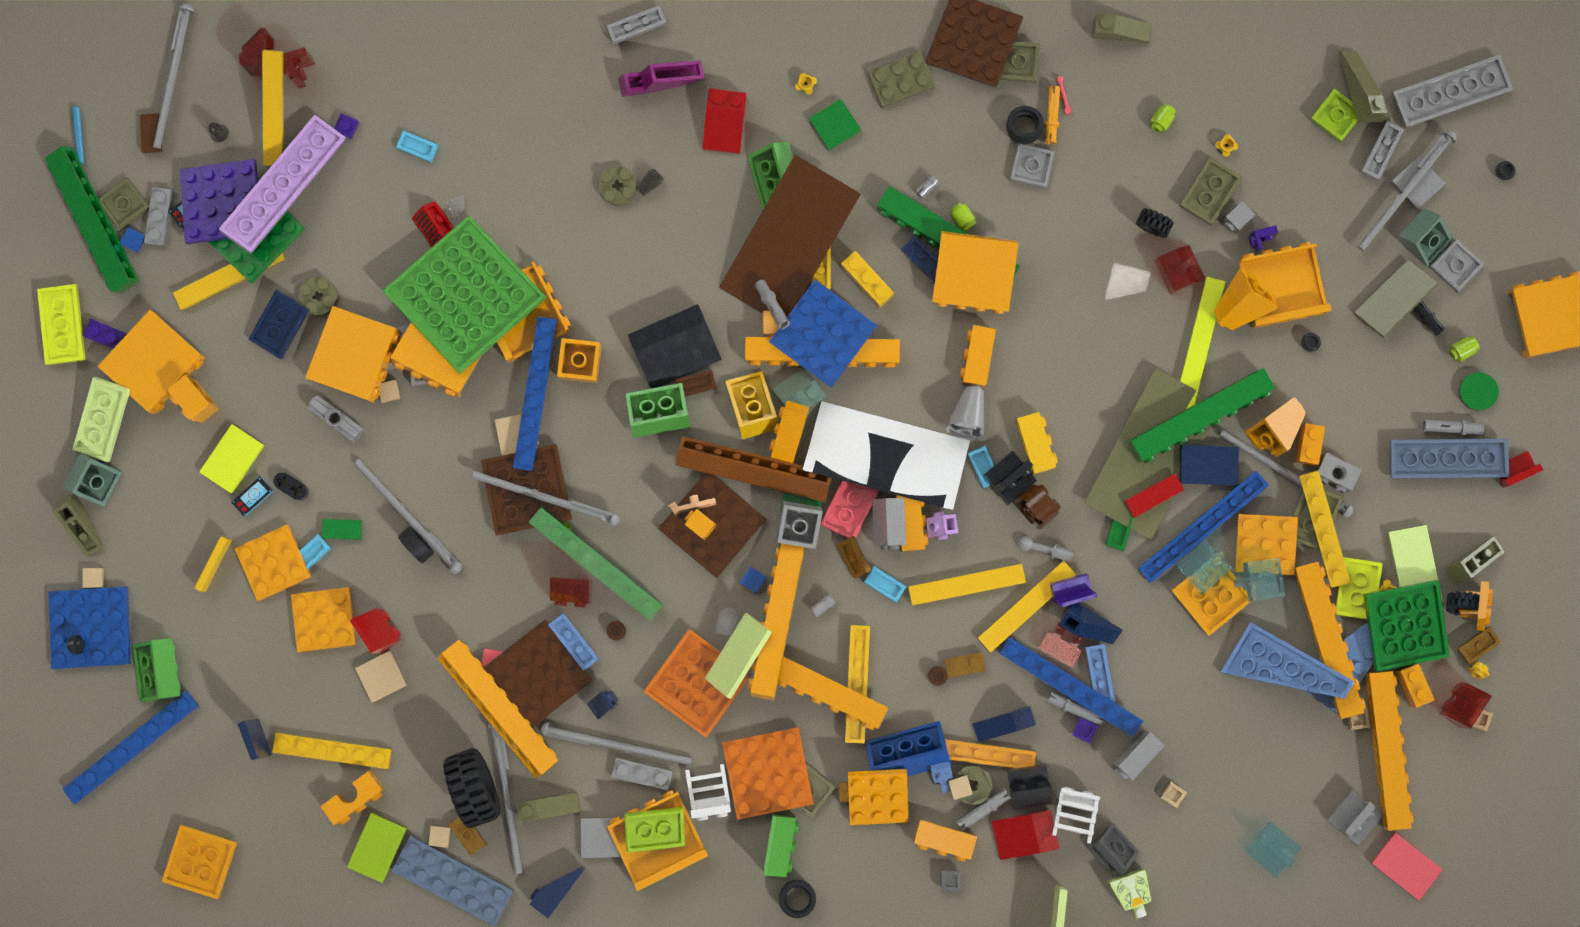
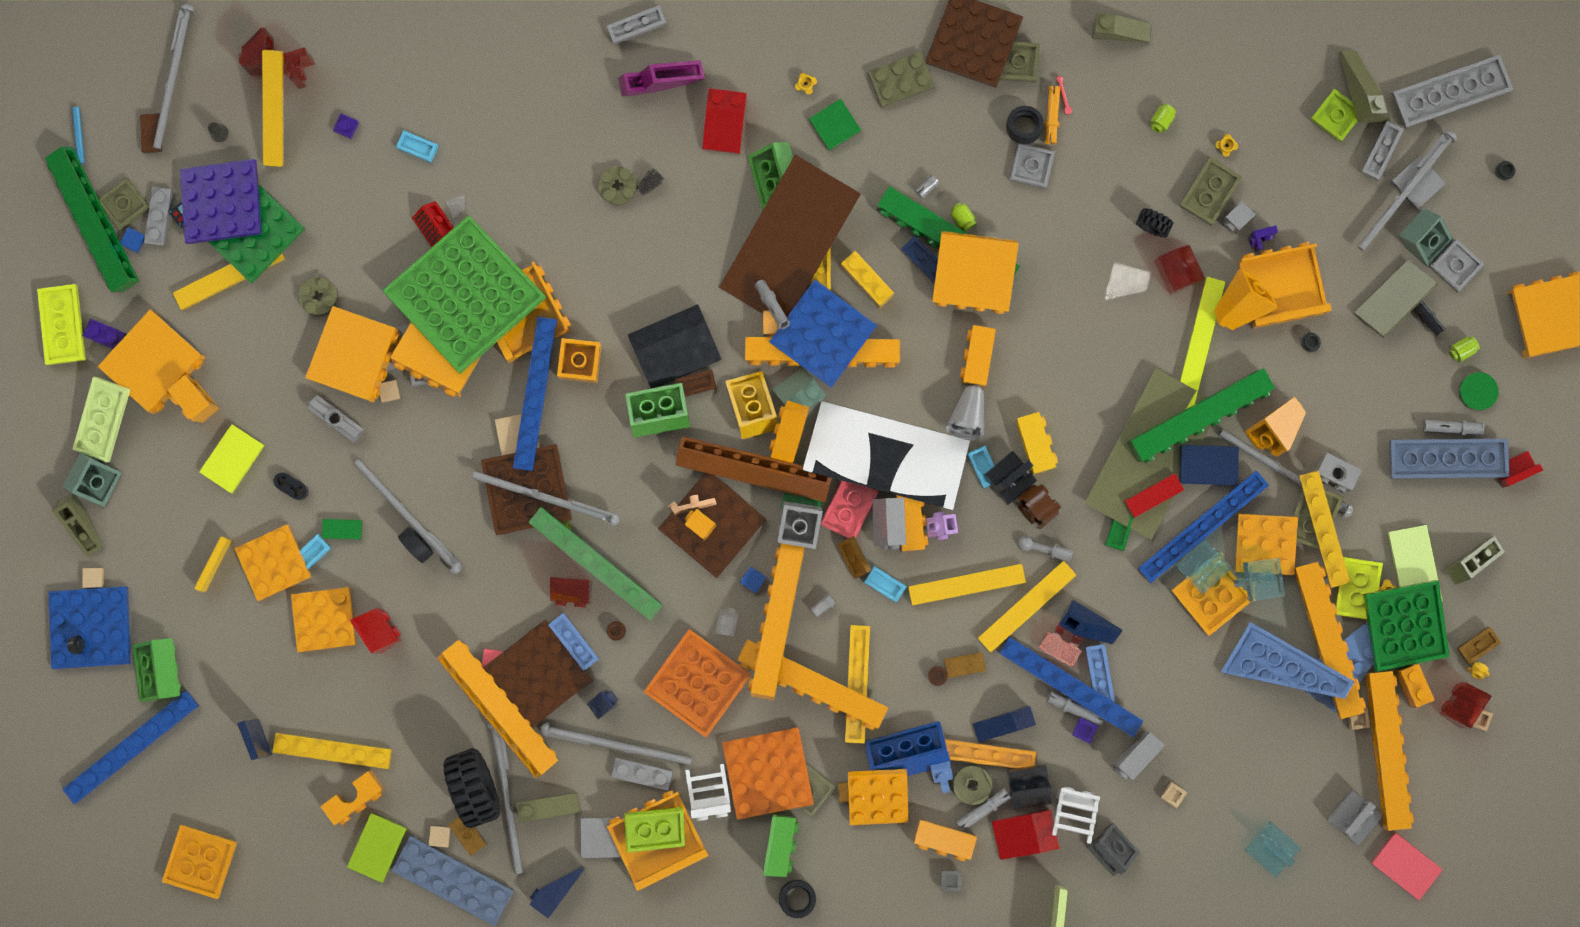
lavender plate [219,115,346,254] -> none
tile [231,477,274,517] -> none
dark blue tile [248,290,310,359] -> none
tan tile [355,651,408,703] -> none
yellowish green tile [705,613,772,699] -> none
tan tile [948,775,973,800] -> none
dark purple panel [1050,573,1097,607] -> none
yellowish green torso [1107,868,1151,918] -> none
light orange brick [1294,423,1325,467] -> none
plate [1446,581,1493,631] -> none

